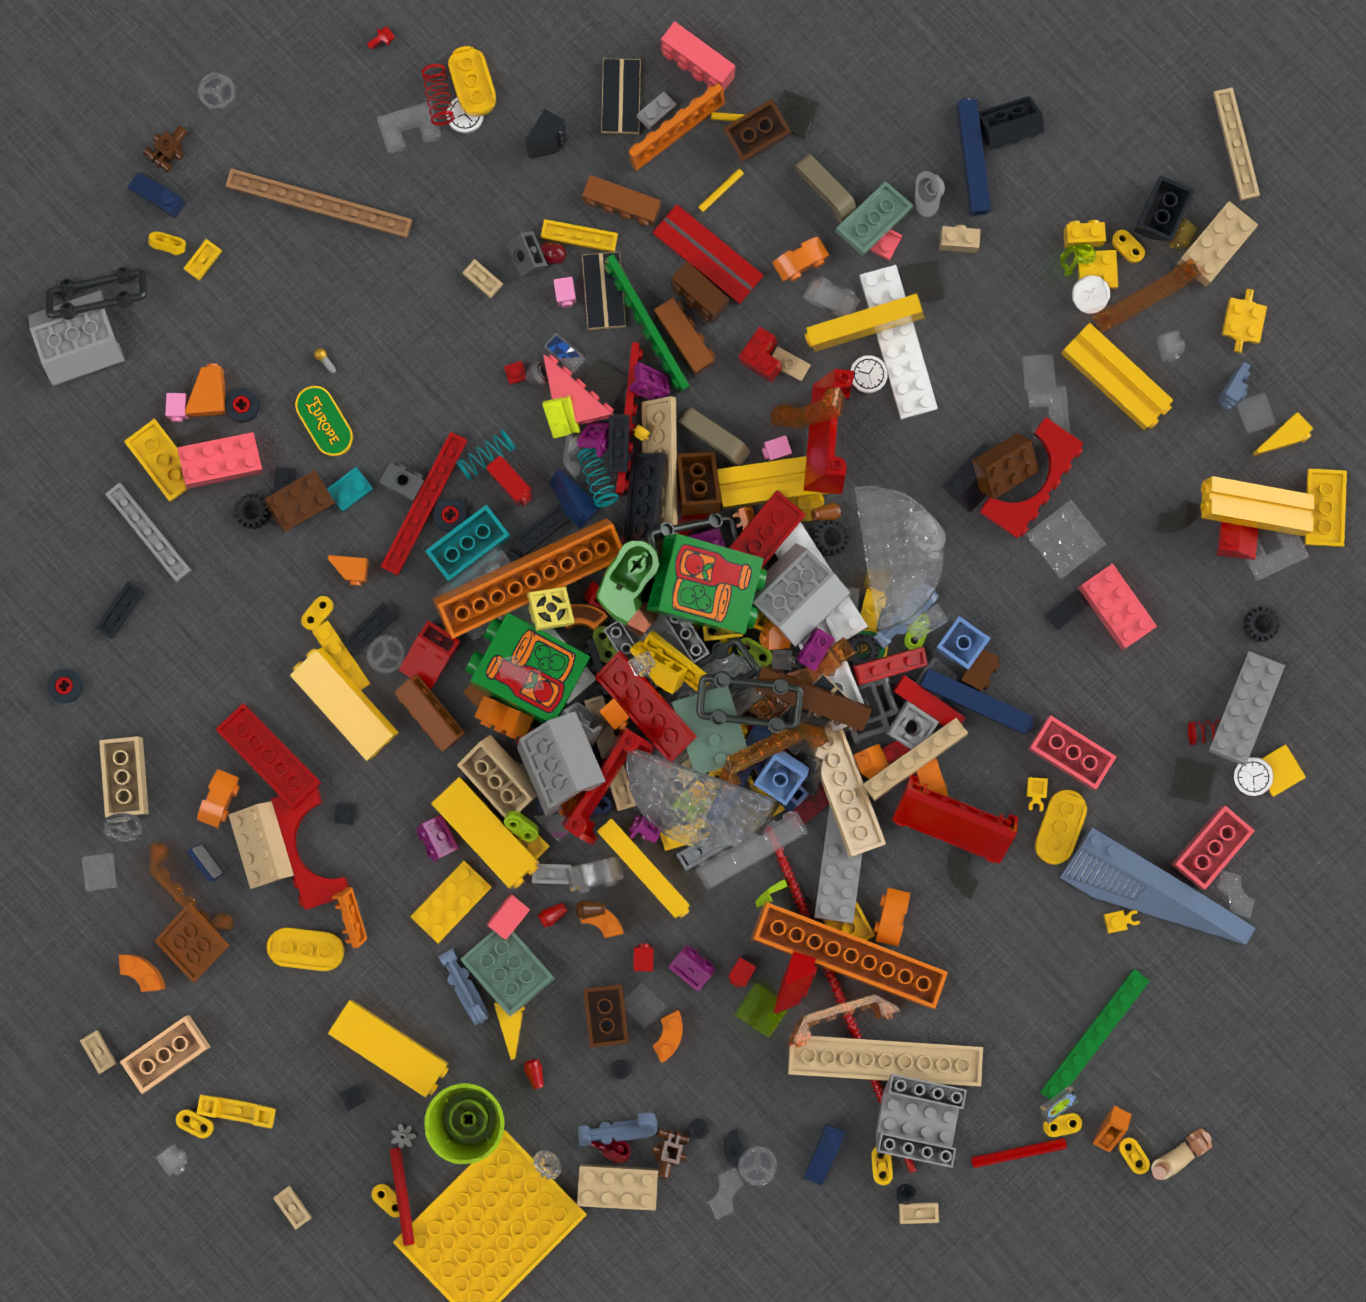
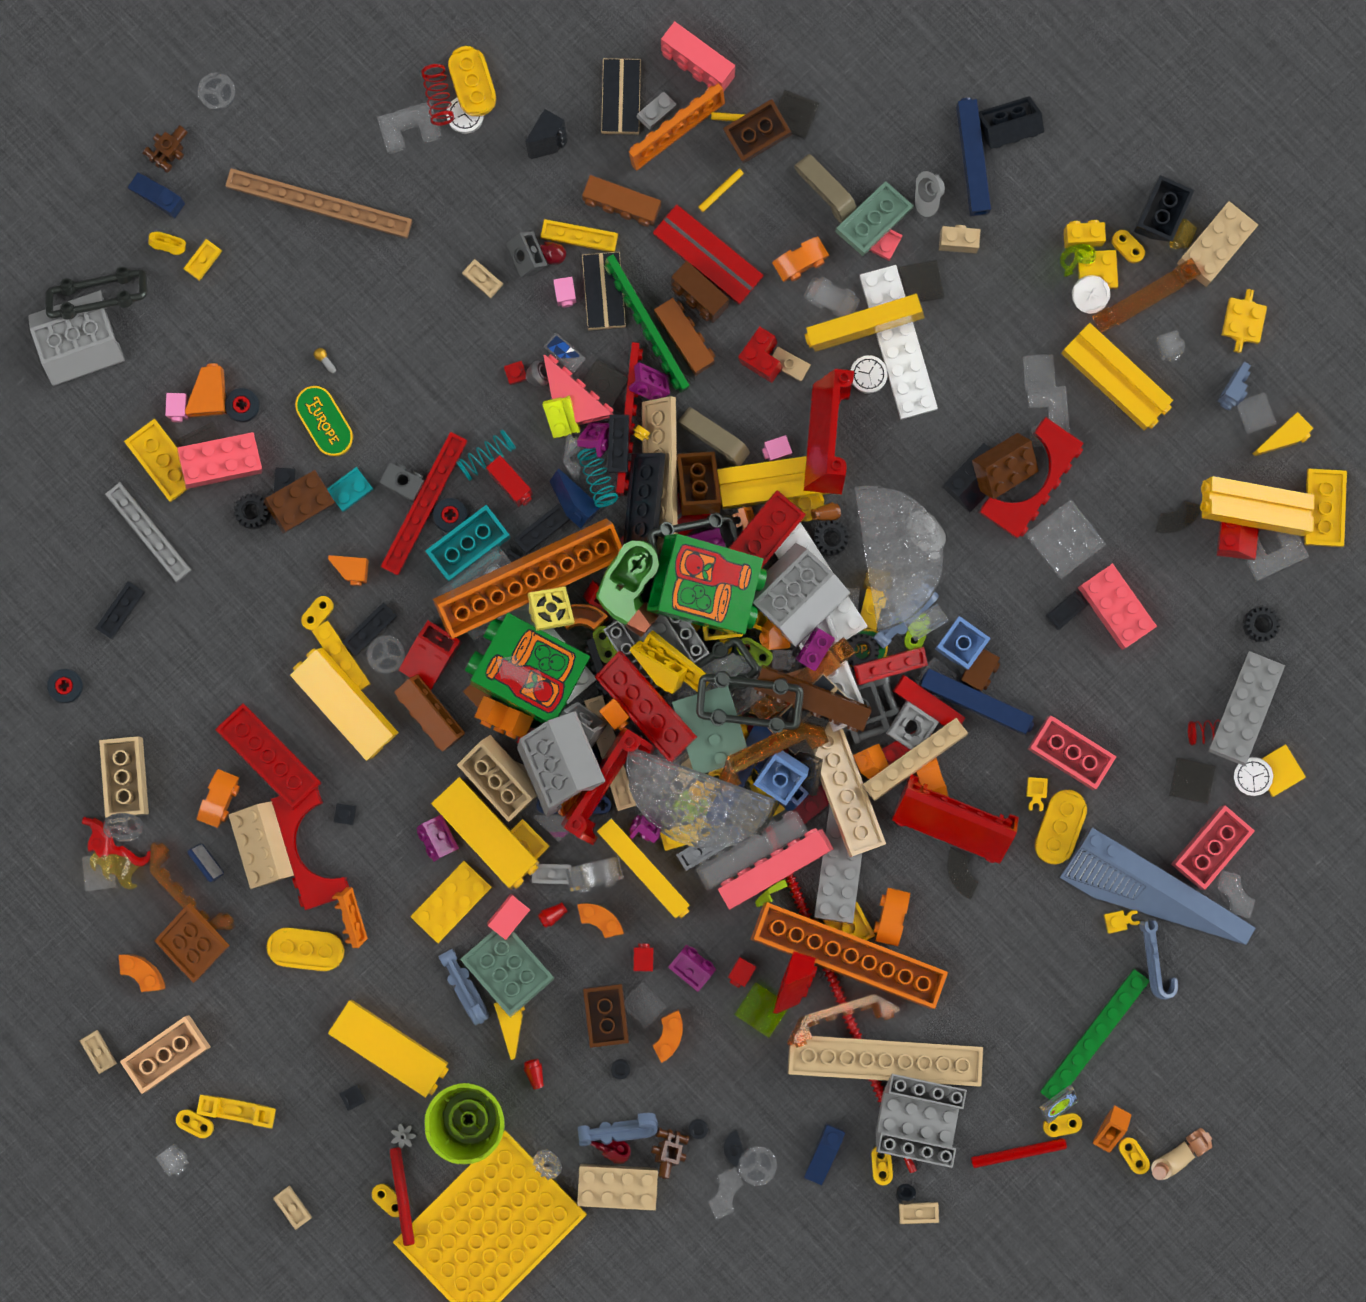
red piece [367,26,395,50] -> none
lime plate [504,811,539,842] -> none
reddish brown cone [576,900,605,920] -> none
clear plate [628,651,656,677] -> none
clear orange slope [771,387,845,428] -> none
tan plate [1213,87,1260,201] -> none
none -> piece [82,816,152,889]
none -> coral brick [718,828,834,910]
none -> sand blue piece [1139,920,1178,999]

